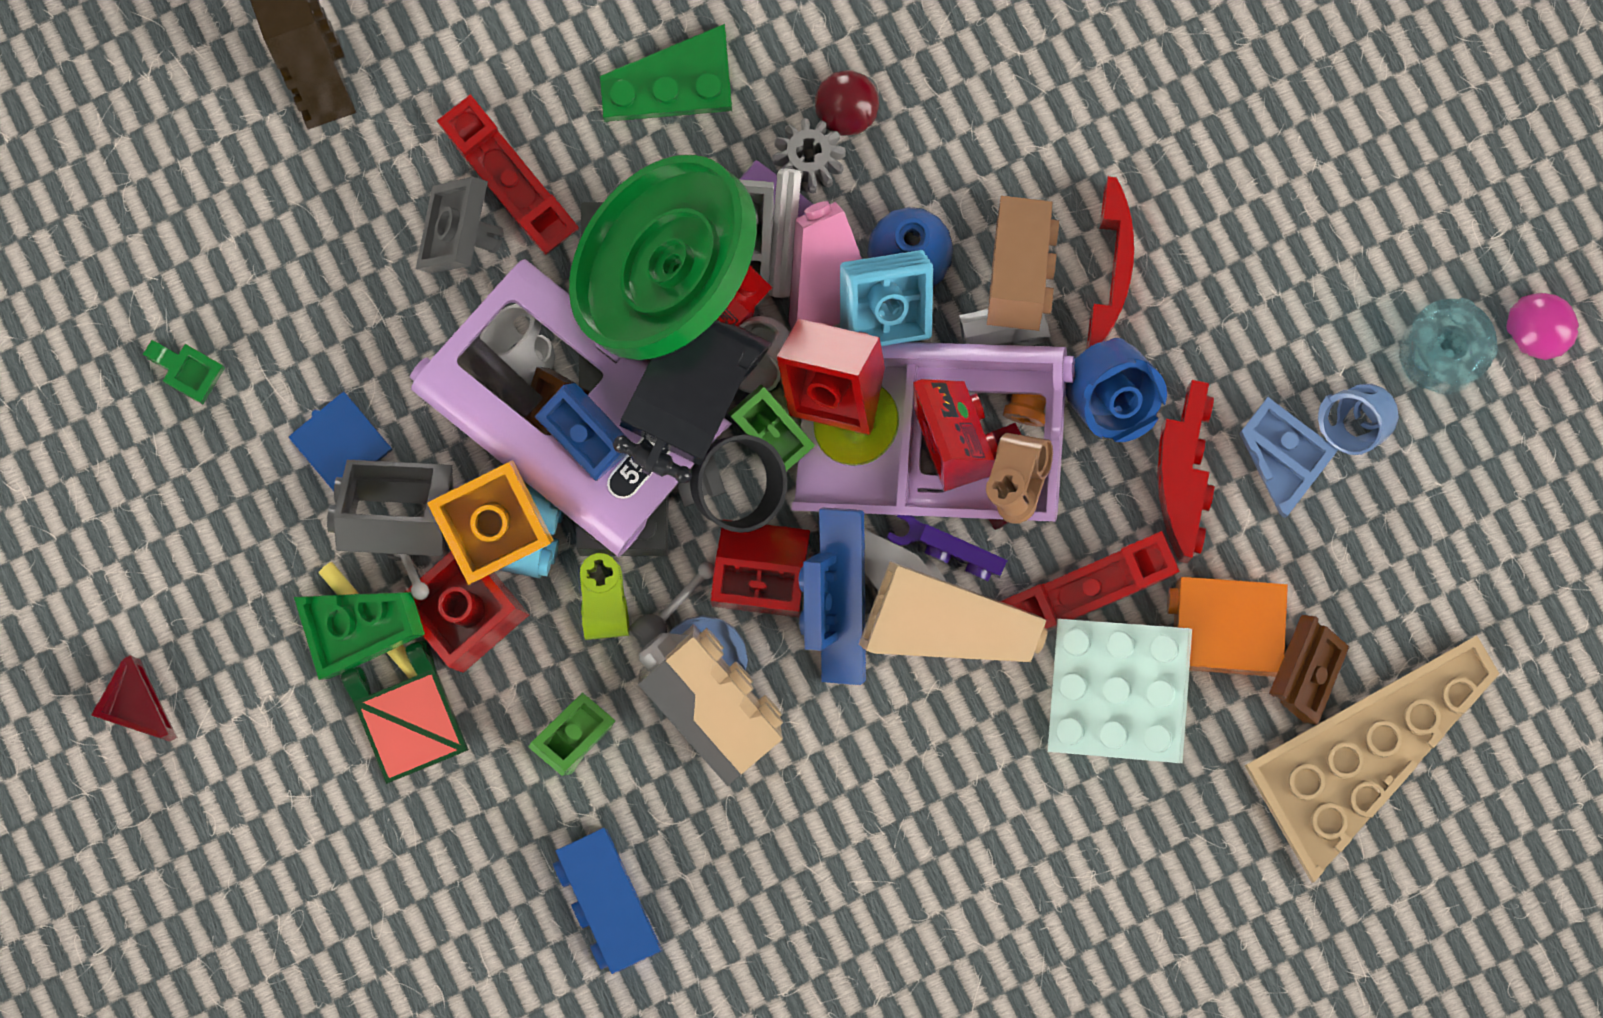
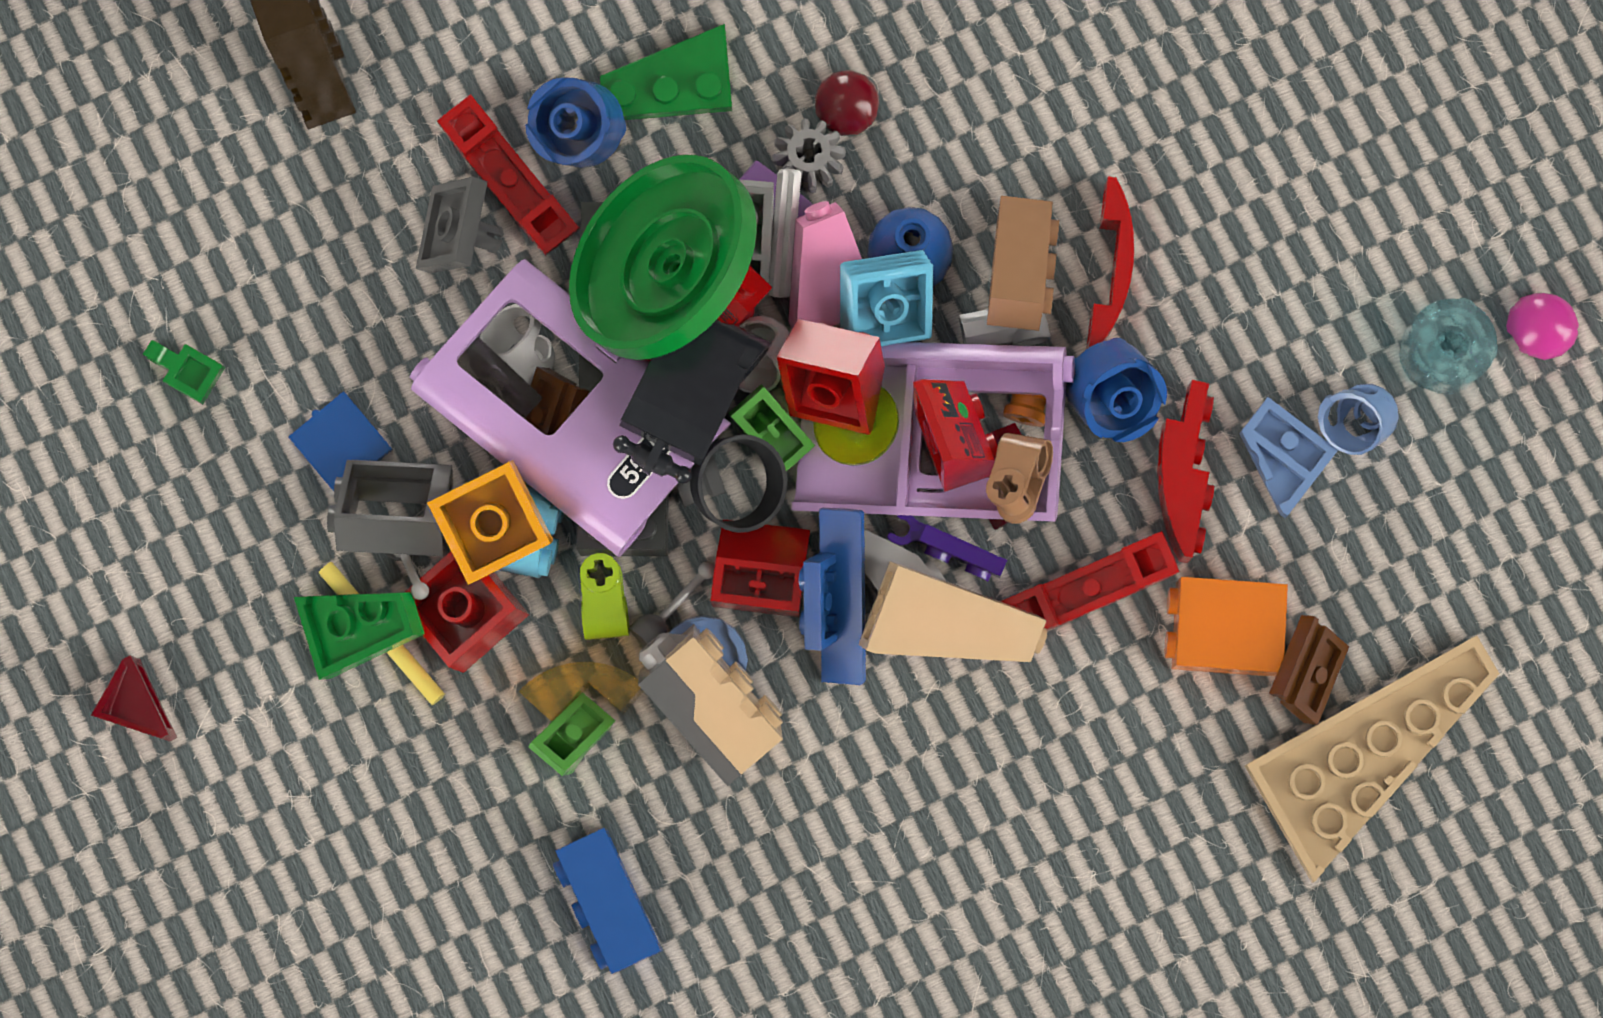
flag [341,641,469,784] -> none
blue slope [535,383,629,481] -> none
light aqua plate [1048,619,1192,763] -> none
none -> clear yellow brick [518,662,644,721]
none -> blue brick [525,77,626,168]

